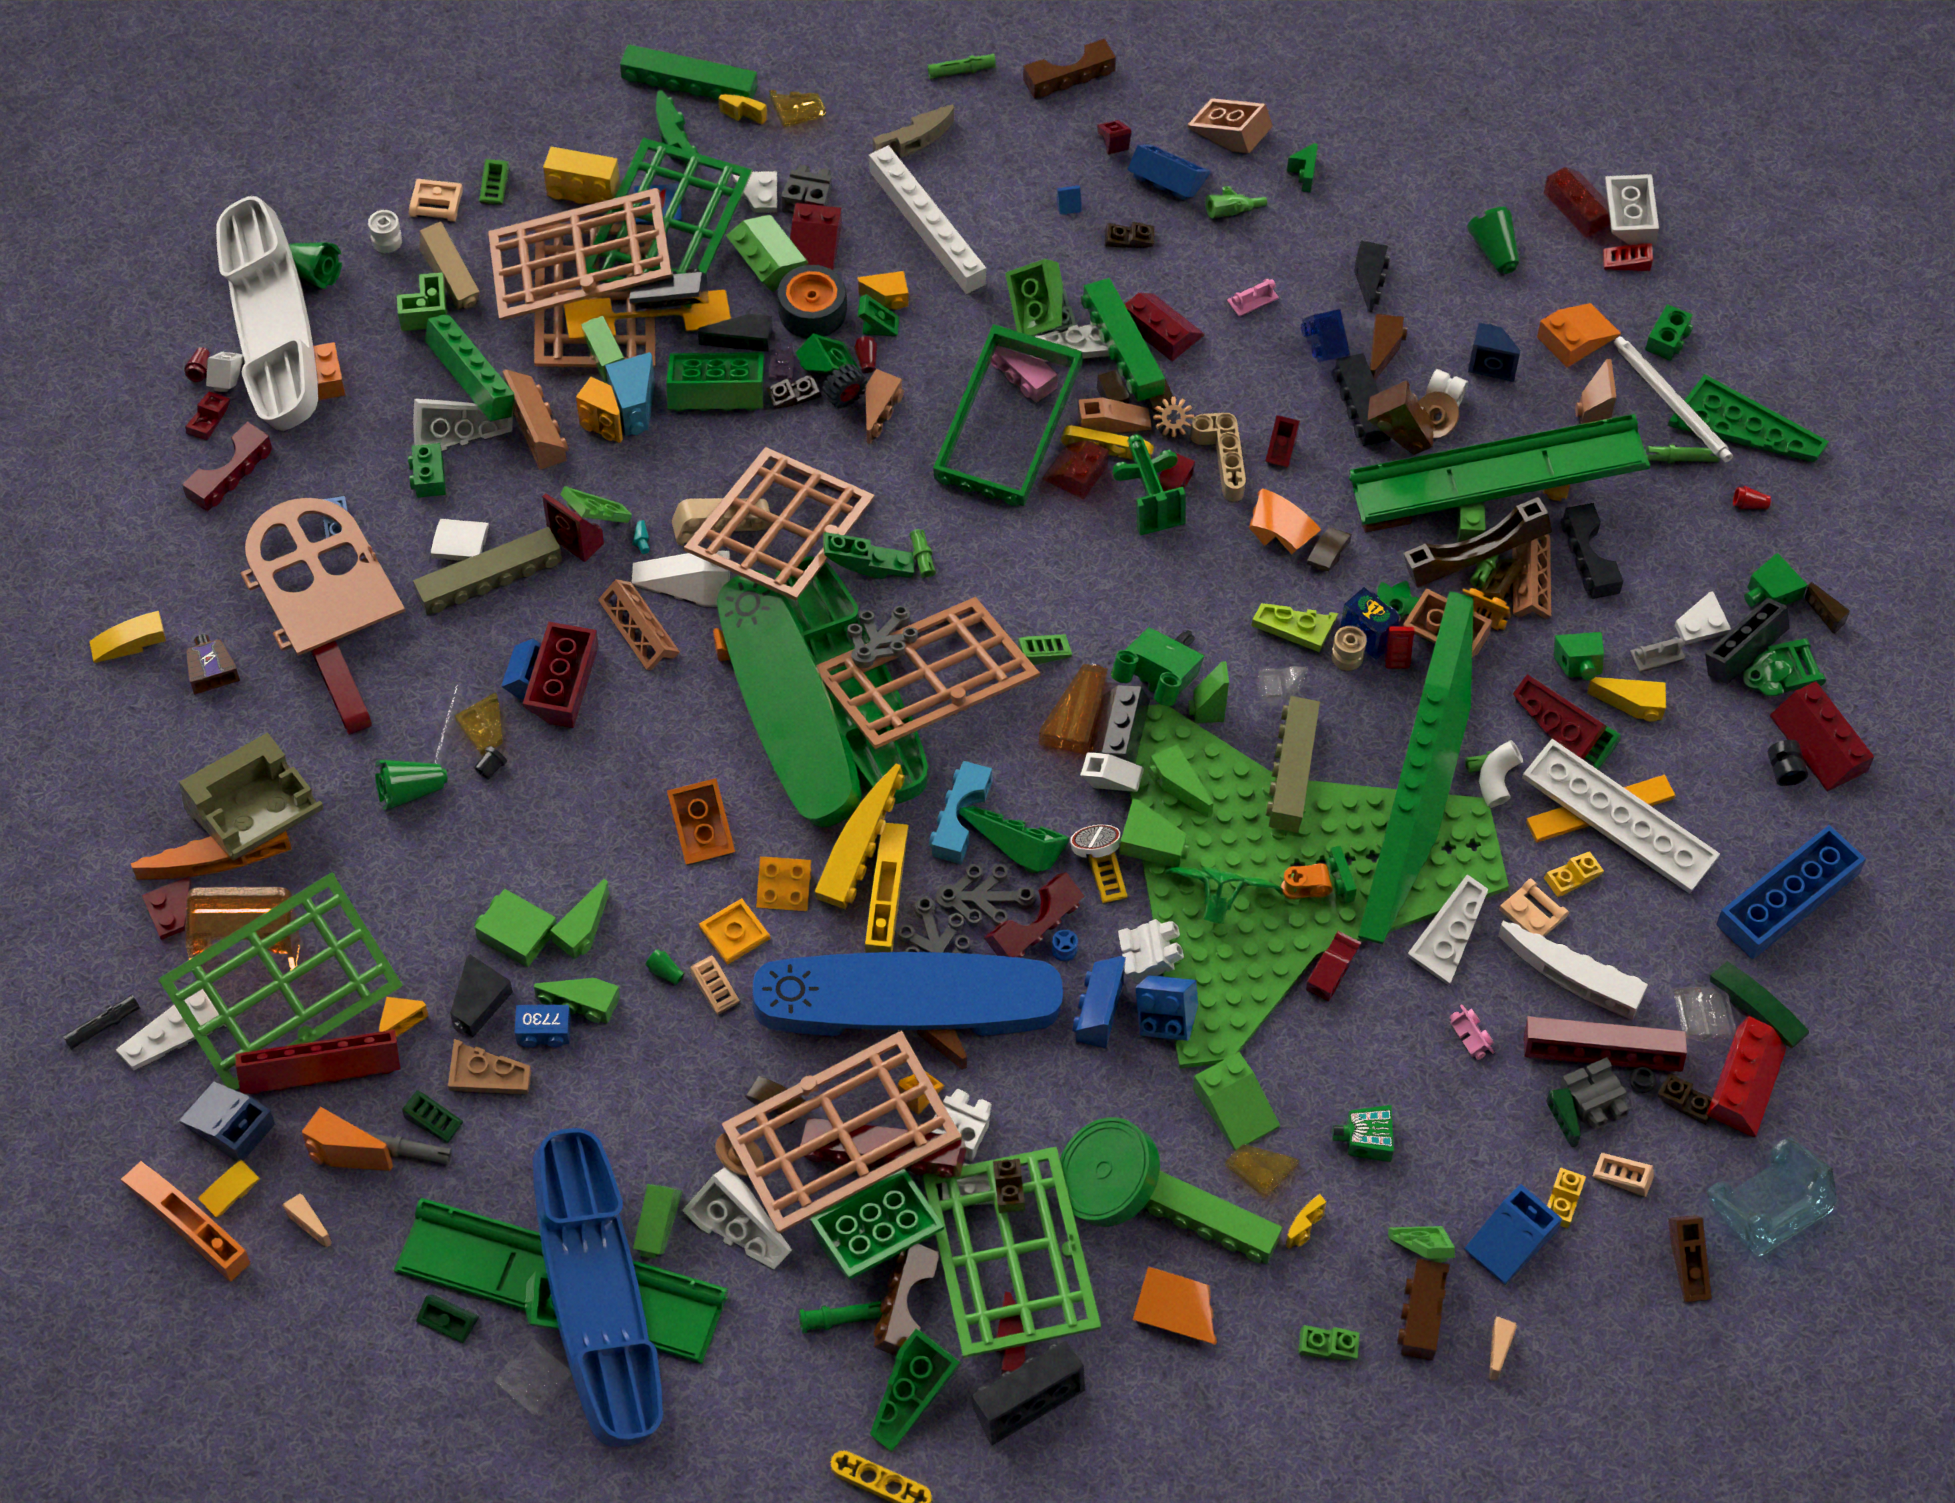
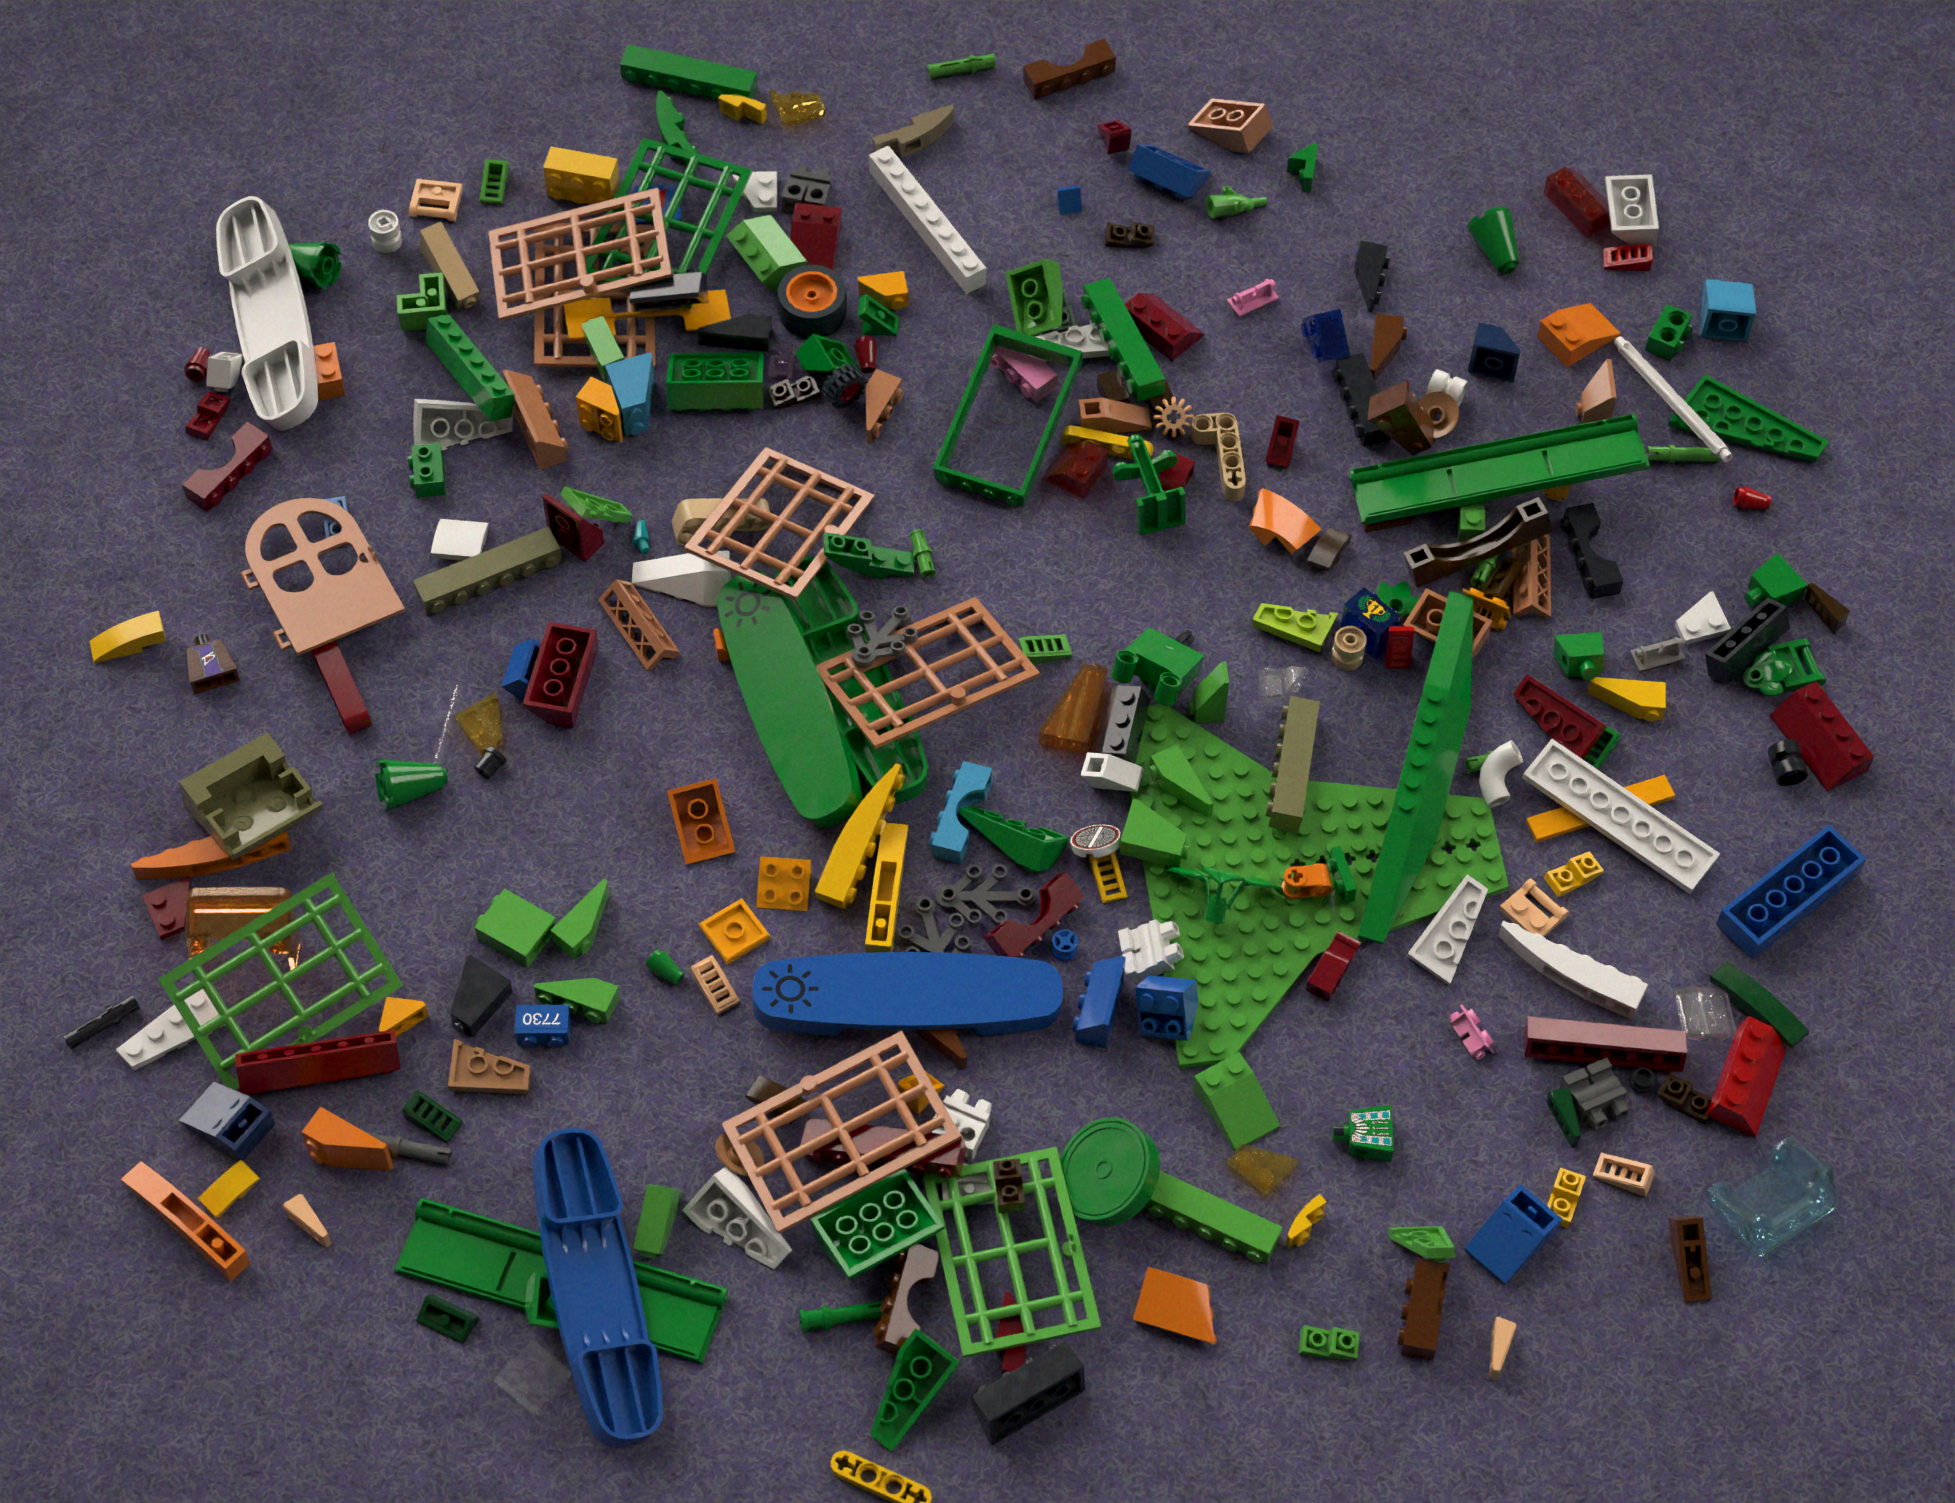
none -> dark azure slope [1701,279,1756,342]

